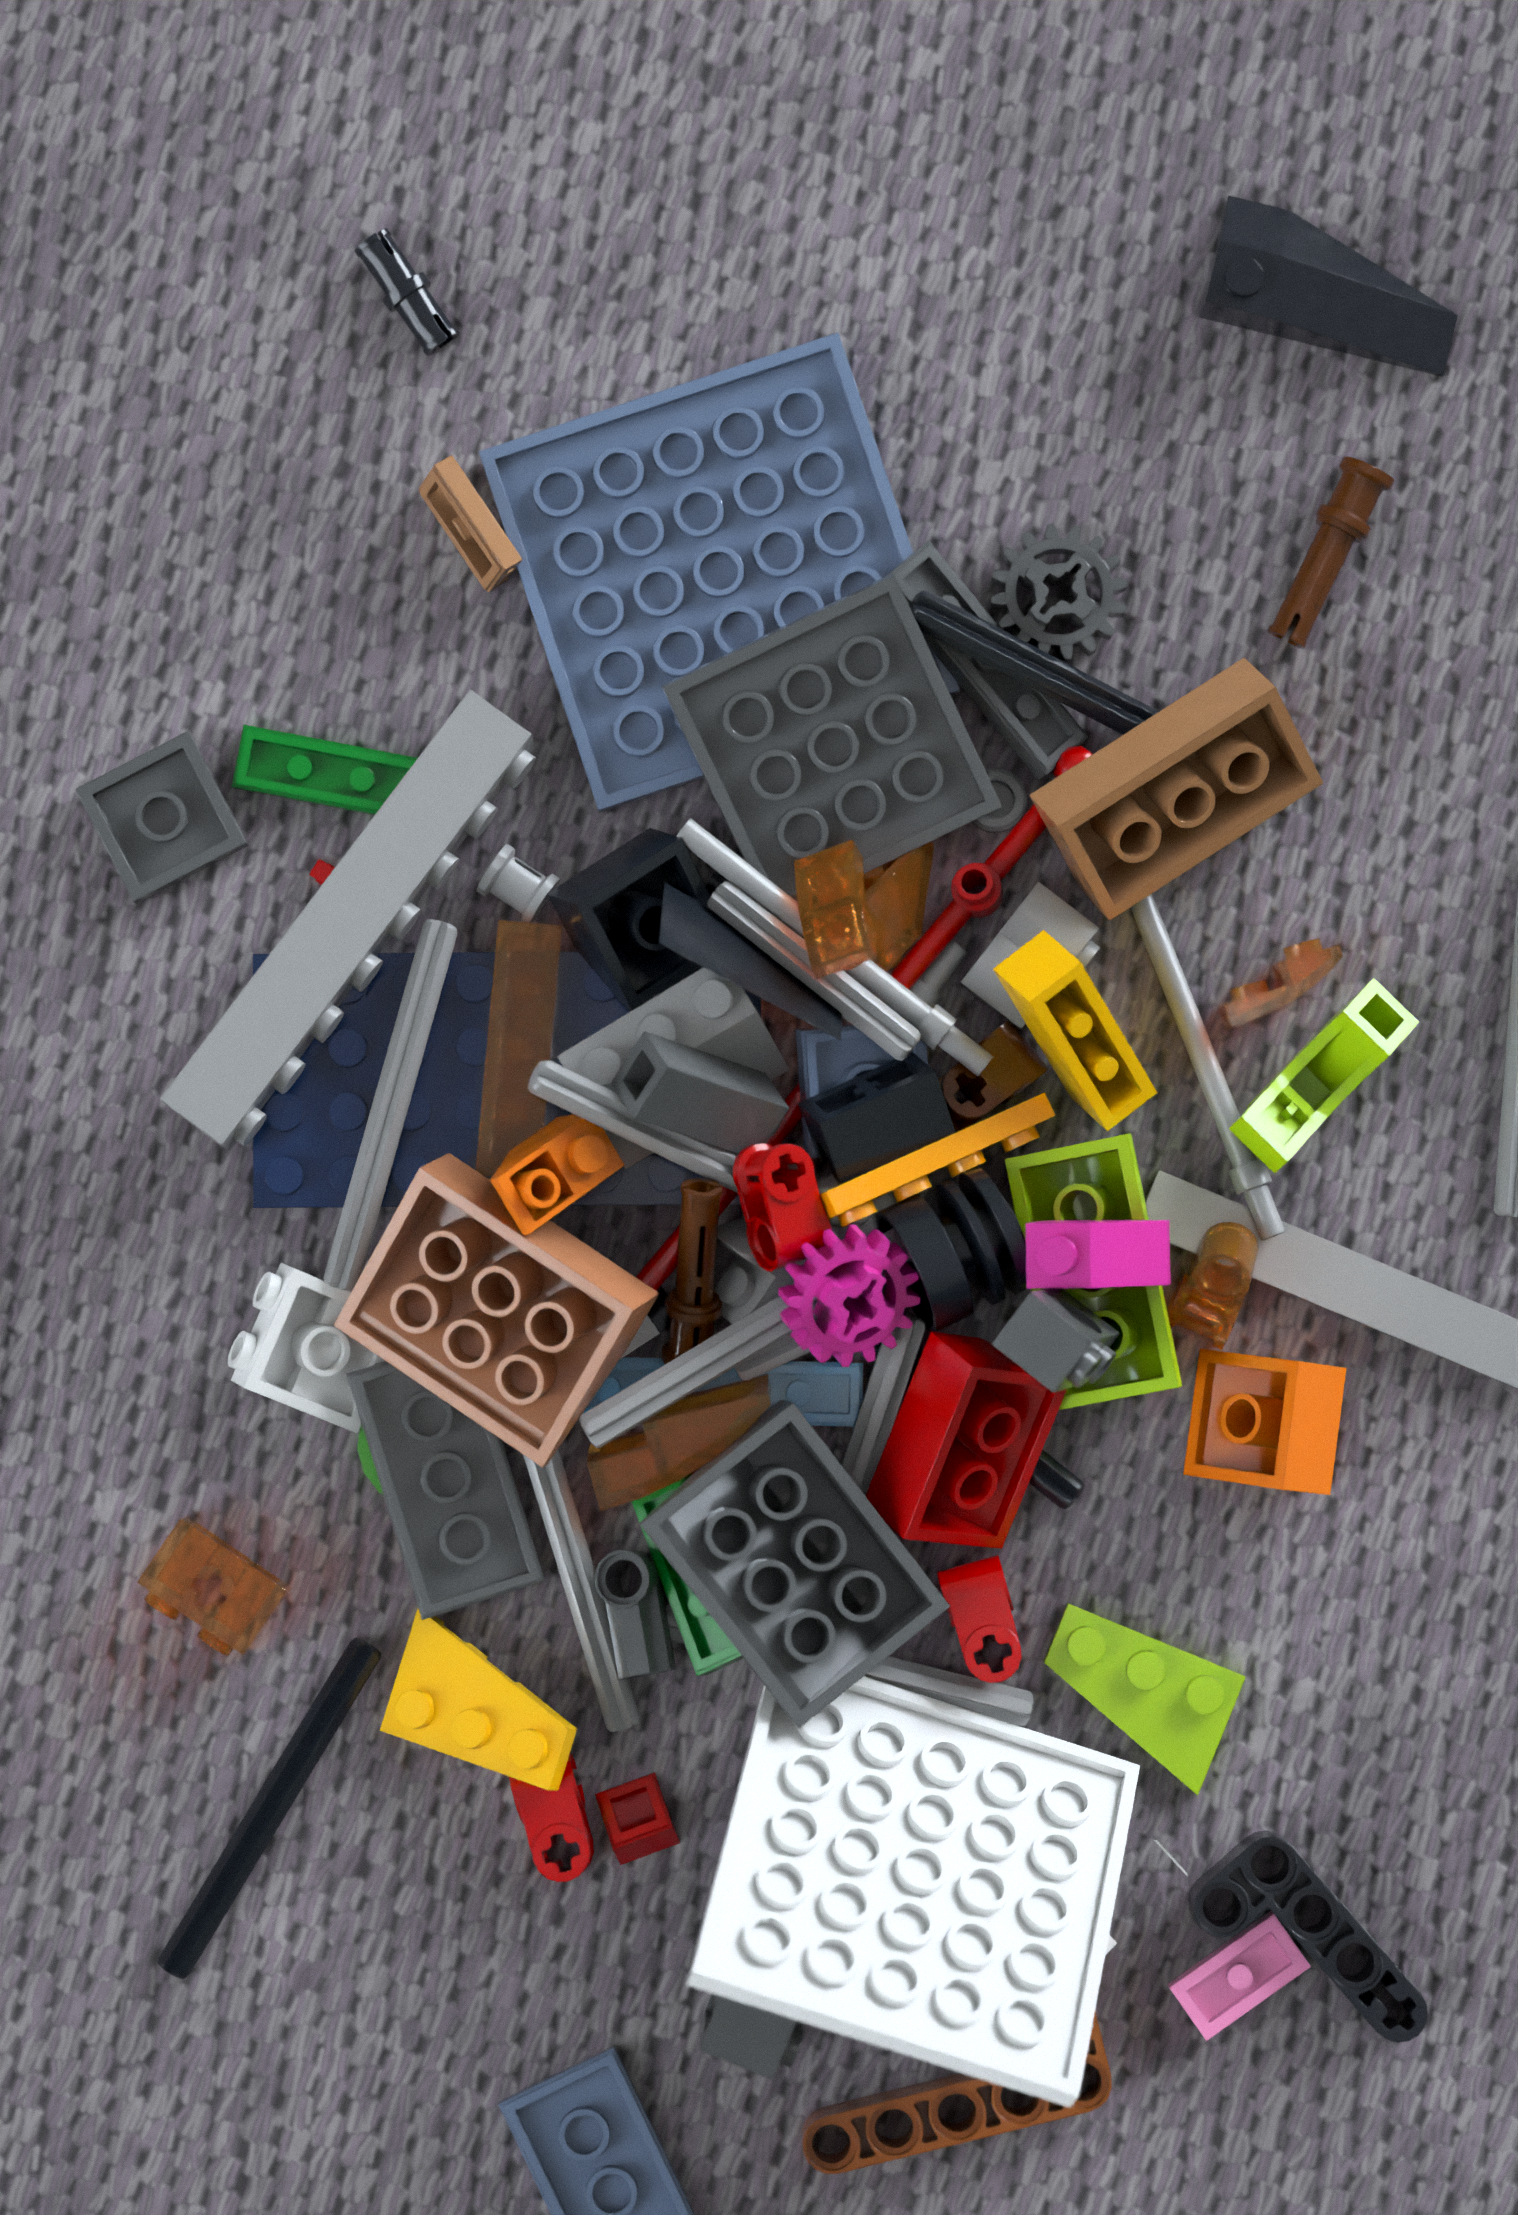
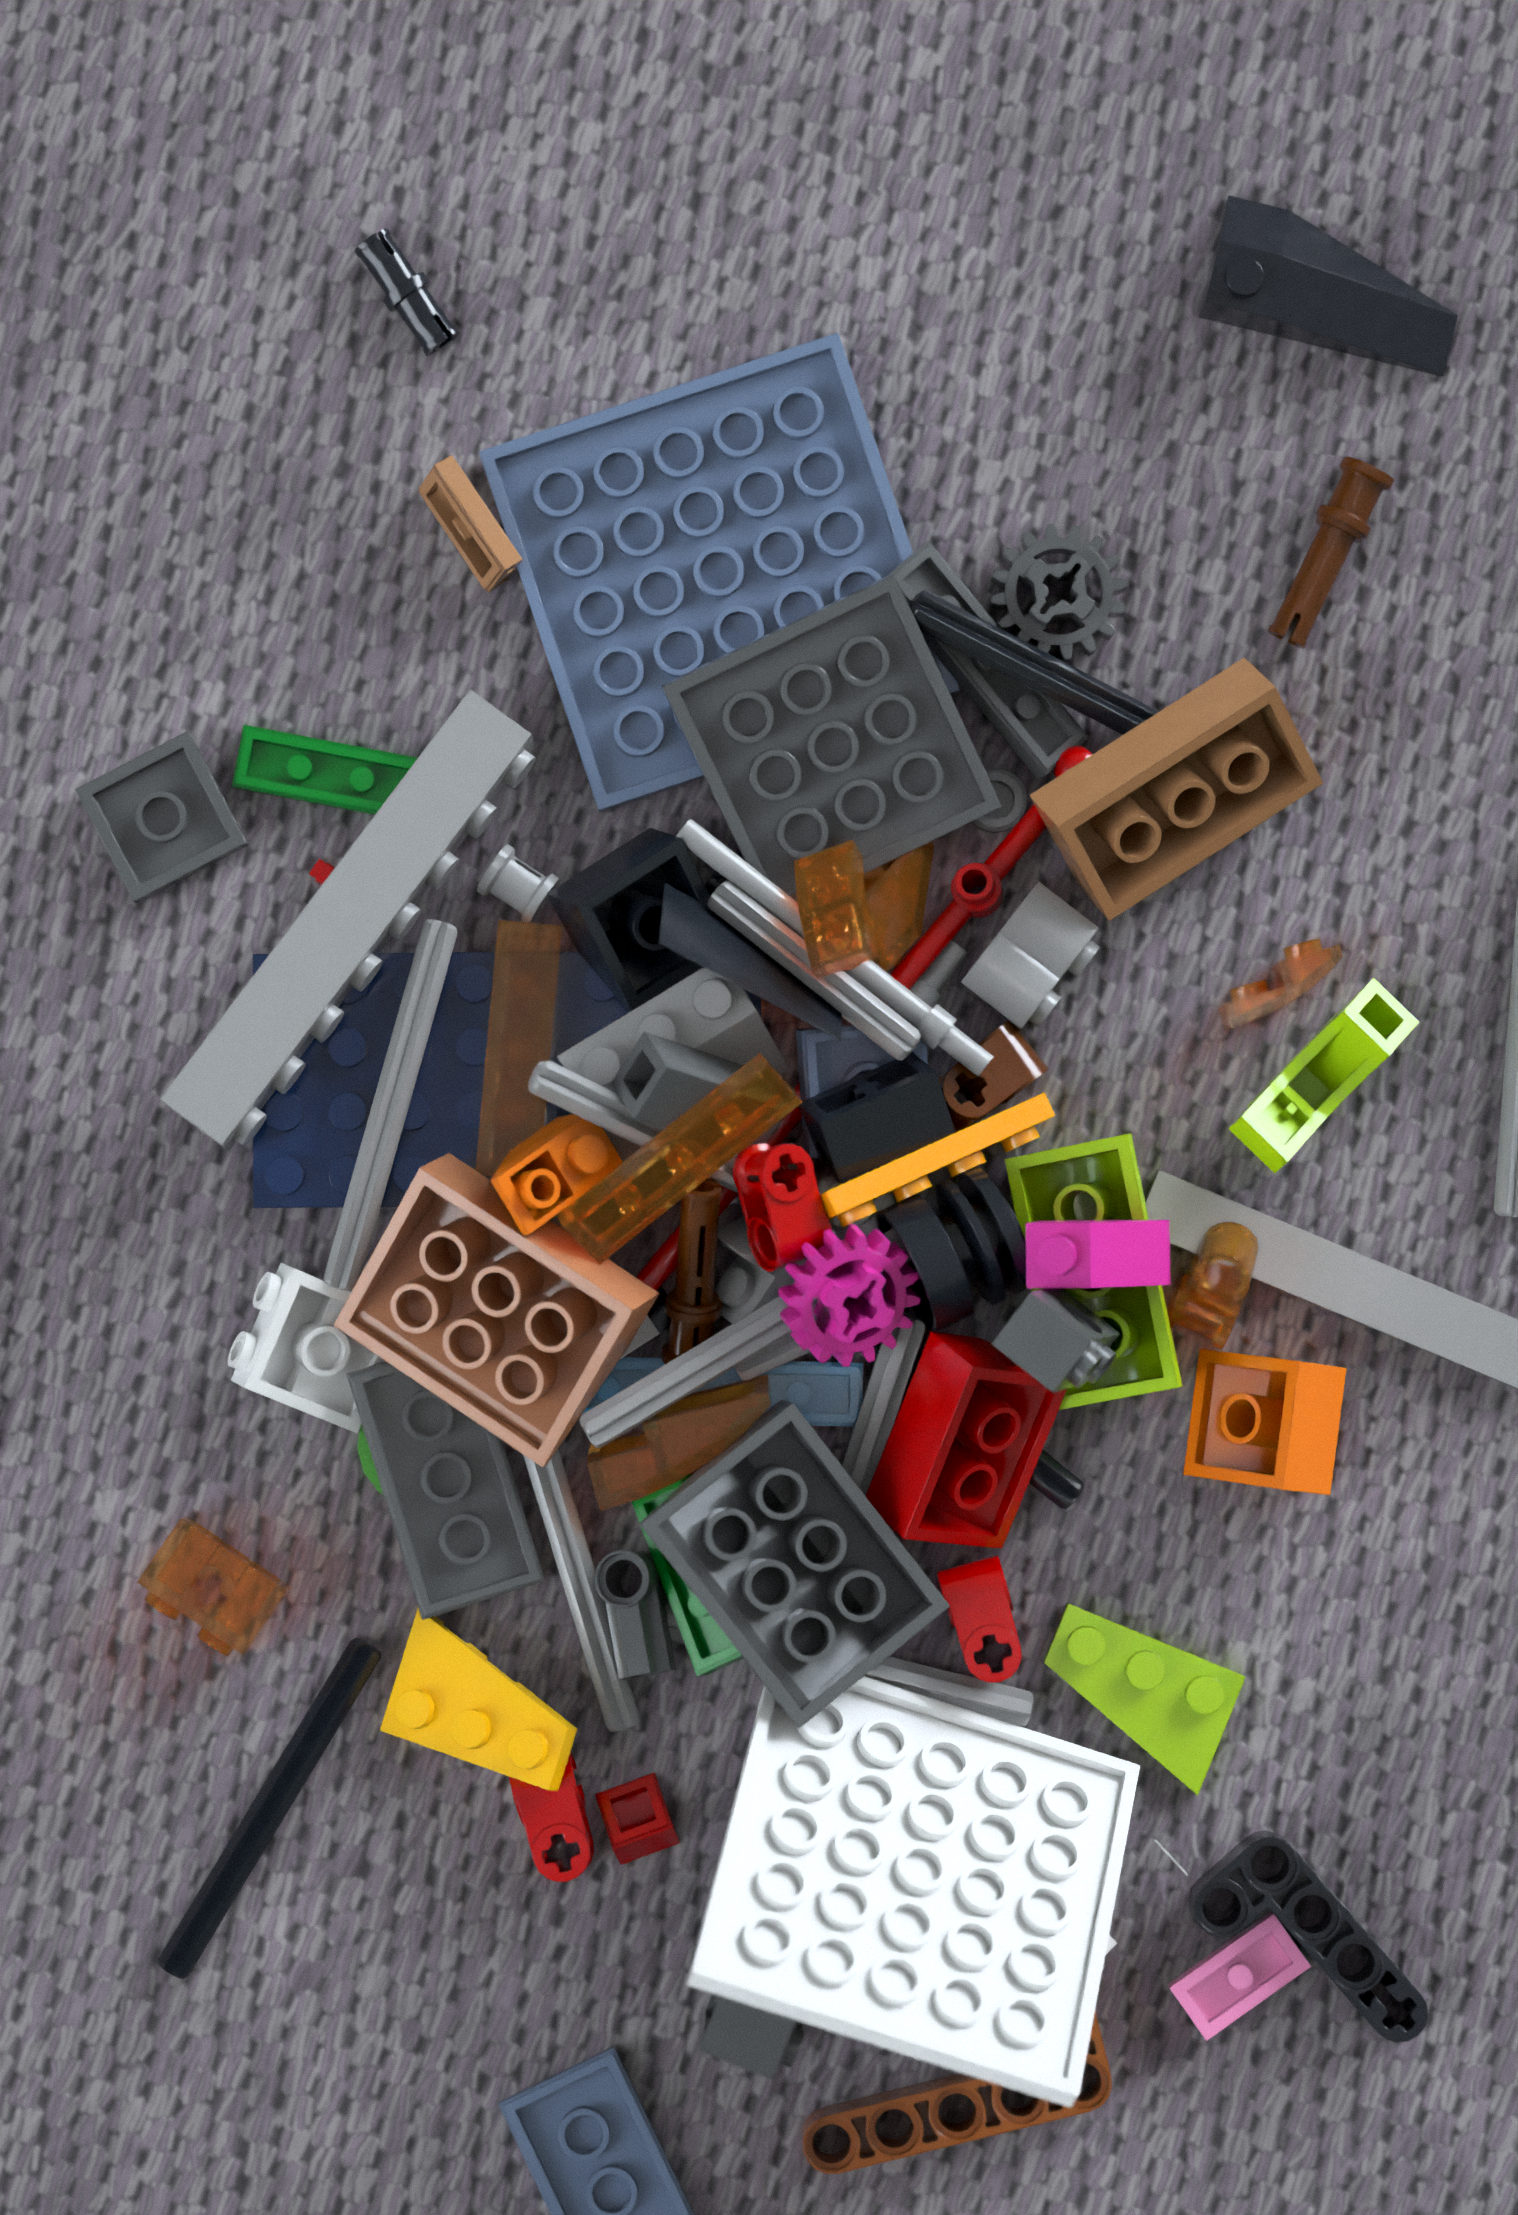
yellow brick [993,930,1157,1132] -> none
light grey bar [1130,894,1286,1241] -> none
none -> clear orange tile [557,1053,802,1264]

